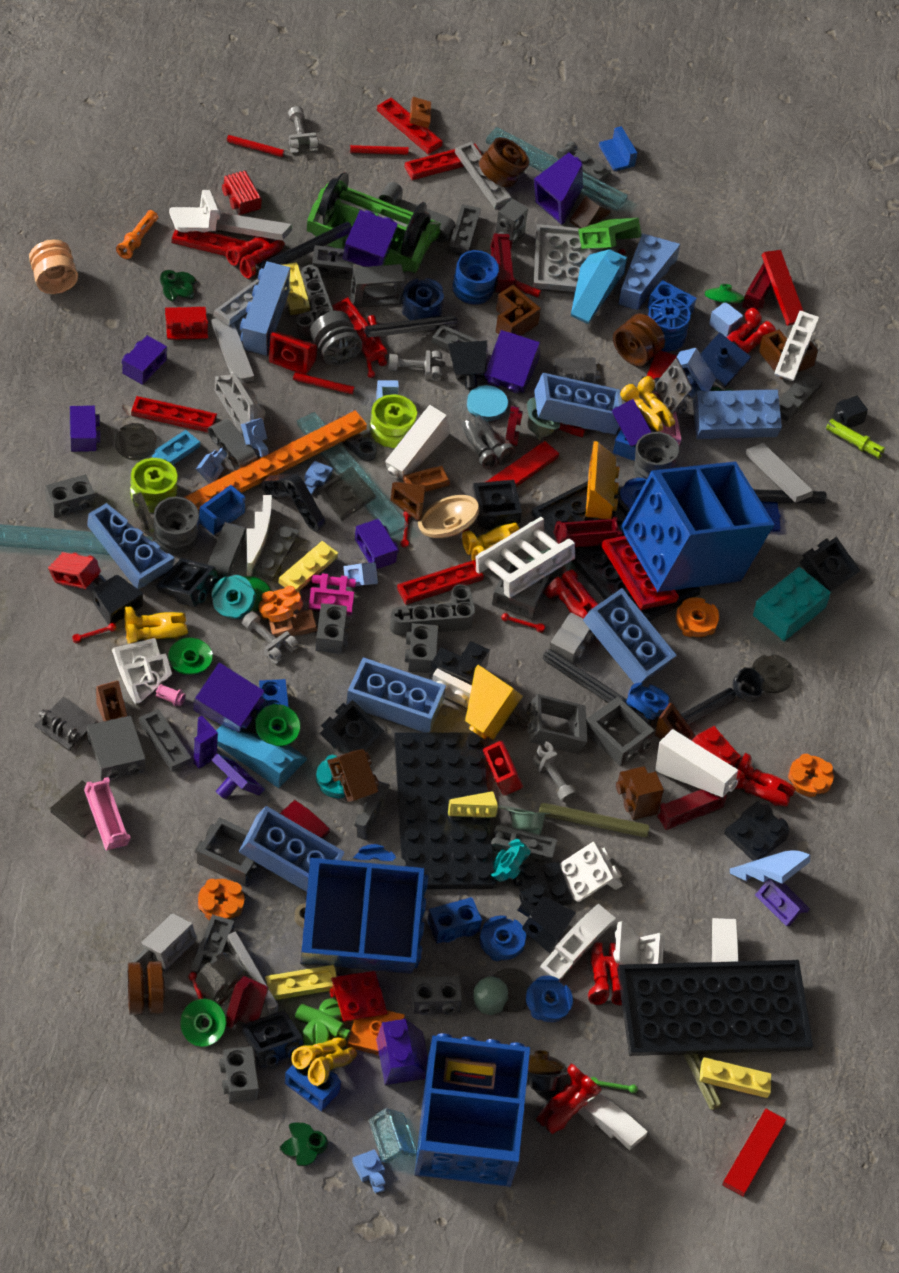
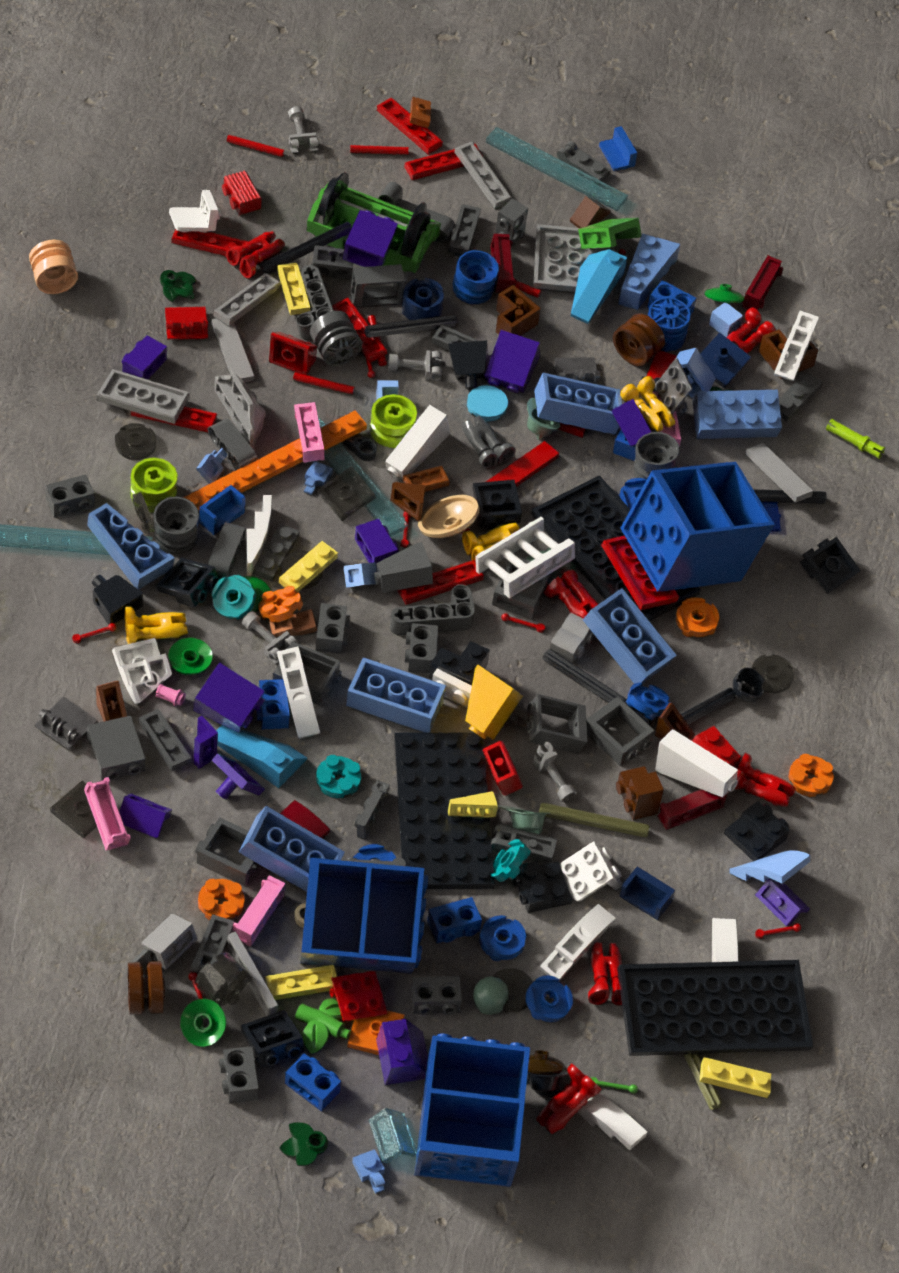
red brick [48,552,101,589] -> none
dark purple brick [70,405,100,452] -> none
orange pin [116,210,158,259] -> none
dark azure hinge [152,430,201,465] -> none
light grey tile [216,213,293,241] -> none
dark red panel [226,976,269,1029] -> none
medium blue brick [240,261,291,356] -> none
medium blue plate [241,418,269,457] -> none
green dish [255,704,300,747] -> none
black beam [261,474,326,532] -> none
yellow piece [292,1038,357,1086] -> none
dark pink plate [309,573,356,615] -> none
black plate [319,700,384,753] -> none
reddish brown brick [327,749,379,802] -> none
slope [443,1057,496,1089] -> none
reddish brown wheel [479,137,530,188] -> none
dark red plate [505,406,523,446] -> none
black torso [517,897,576,953] -> none
dark purple slope [534,152,583,225] -> none
dark red container [553,517,623,548] -> none
light orange slope [586,441,620,519] -> none
white bracket [614,921,664,965] -> none
red tile [722,1108,787,1197] -> none
teal brick [753,567,831,641] -> none
red tile [761,250,804,326] -> none
black brick [833,395,868,428] -> none
none -> light grey tile [96,369,190,424]
none -> dark purple panel [119,793,172,838]
none -> bright pink container [233,875,285,947]
none -> dark grey window [273,641,342,706]
none -> white slope [277,646,320,739]
none -> bright pink container [294,402,325,463]
none -> dark grey slope [374,542,433,593]
none -> dark blue panel [619,866,675,920]
none -> red hinge [755,923,802,939]

